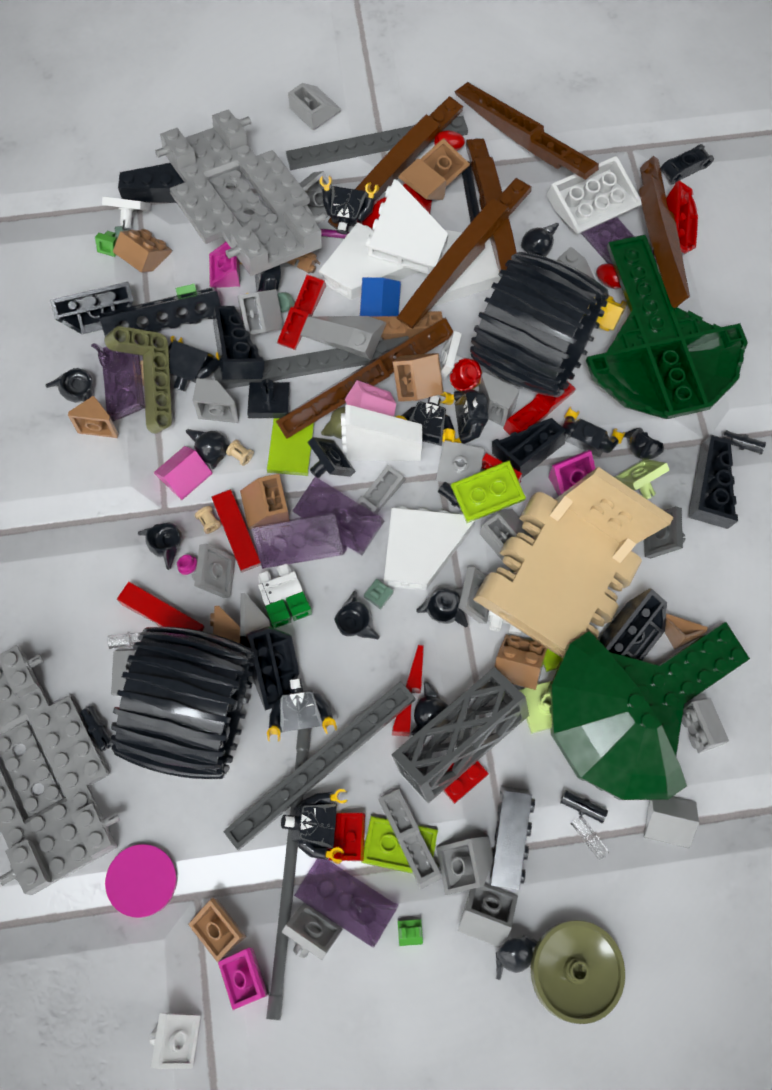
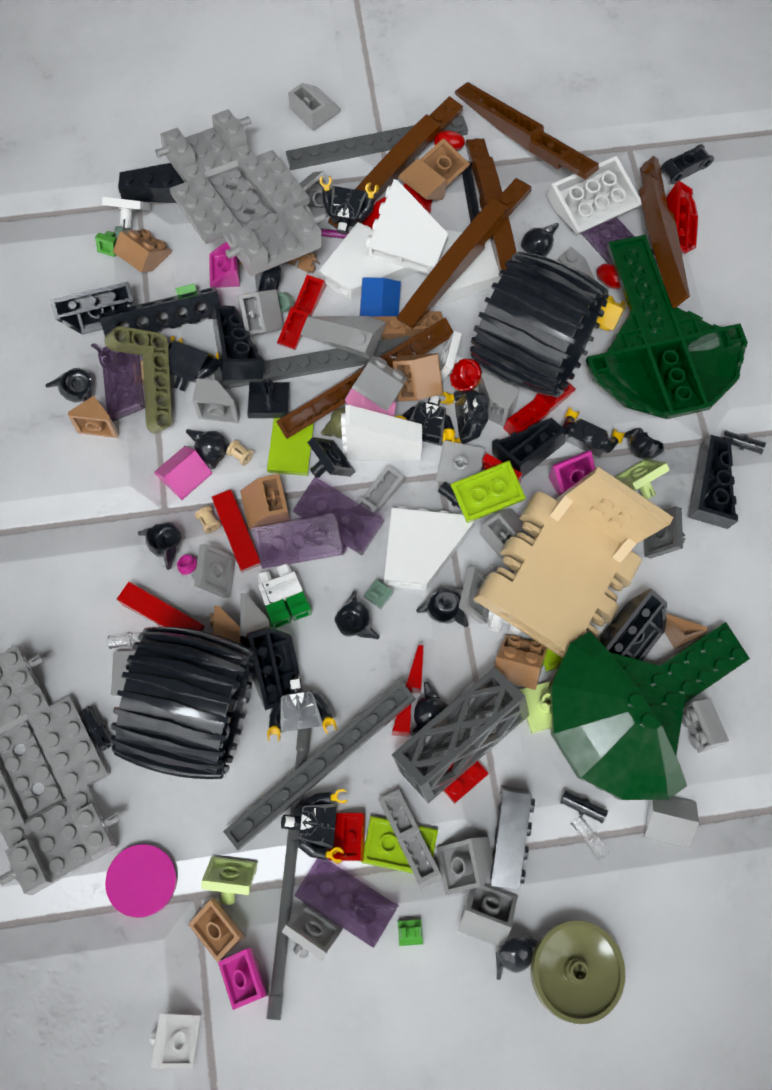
none -> yellowish green tile [201,856,257,905]
none -> light grey slope [352,356,407,411]

